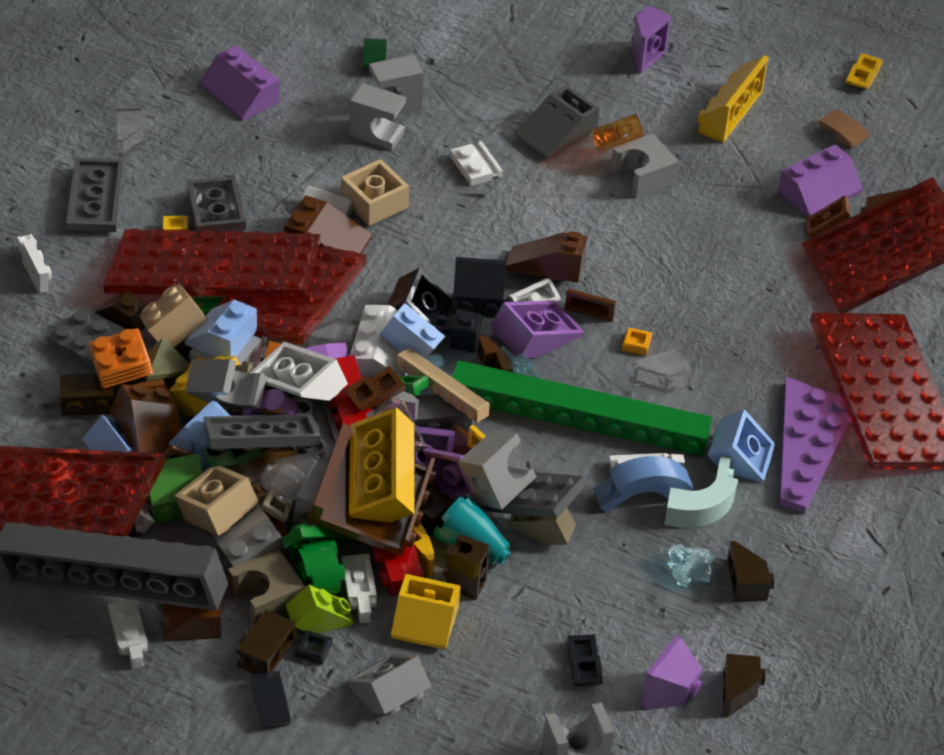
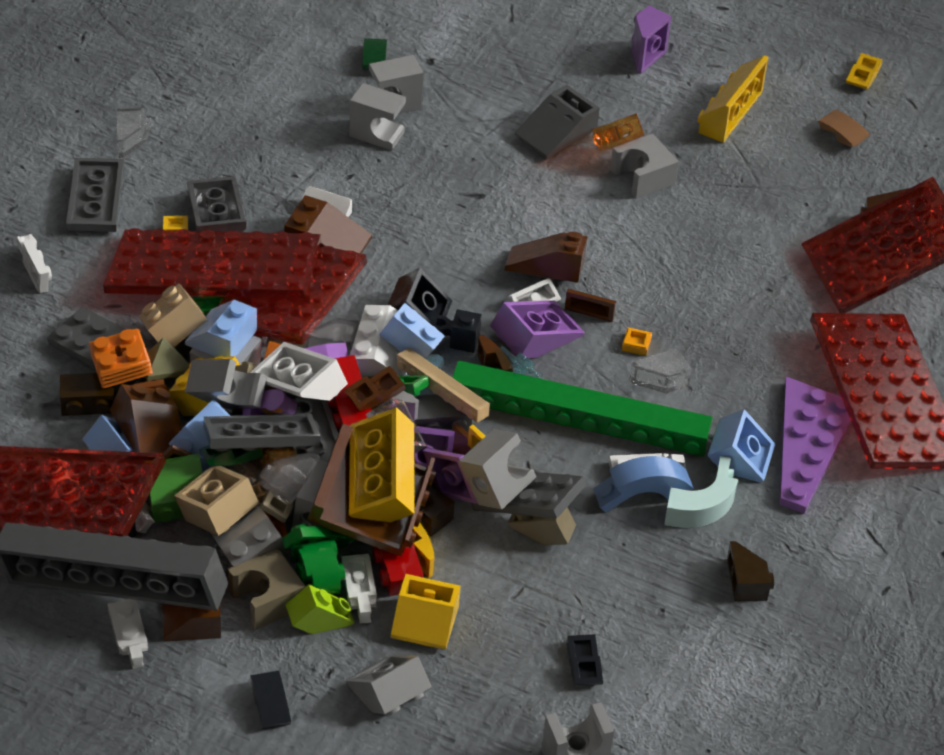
dark brown slope [94,291,148,331] -> none
medium lavender slope [200,45,280,120] -> none
dark brown brick [235,610,296,674] -> none
black tile [296,630,333,665] -> none
tan brick [341,159,409,226] -> none
teal cone [433,493,511,566] -> none
dark brown brick [443,534,490,600] -> none
white plate [450,141,502,186] -> none
black slope [452,257,507,317] -> none
medium lavender slope [640,635,703,710] -> none
clear light blue plate [667,544,715,589] -> none
dark brown slope [722,653,766,717] -> none
medium lavender slope [778,145,863,217] -> none
dark orange slope [806,195,850,239] -> none

